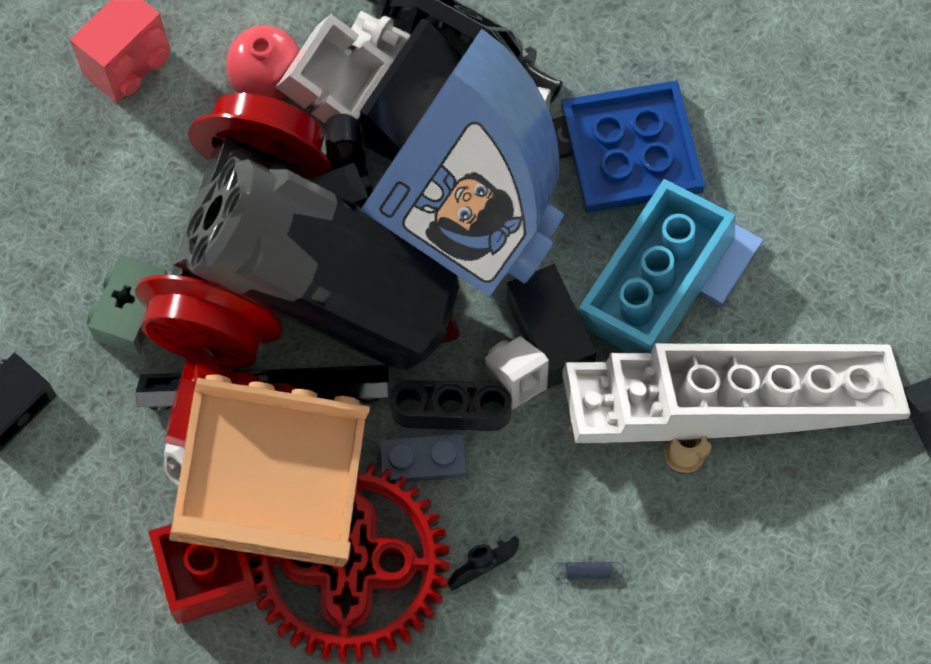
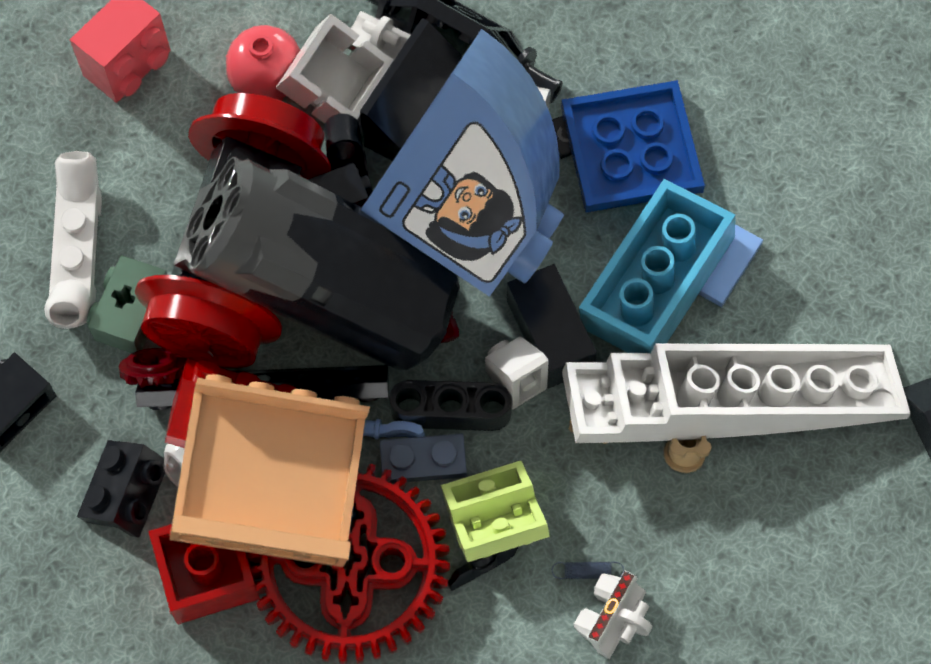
none -> white plate [44,151,102,329]
none -> black bracket [77,440,165,537]
none -> dark red gear [119,348,186,388]
none -> light blue piece [363,419,425,440]
none -> yellowish green brick [441,460,550,563]
none -> white hips [574,571,652,659]

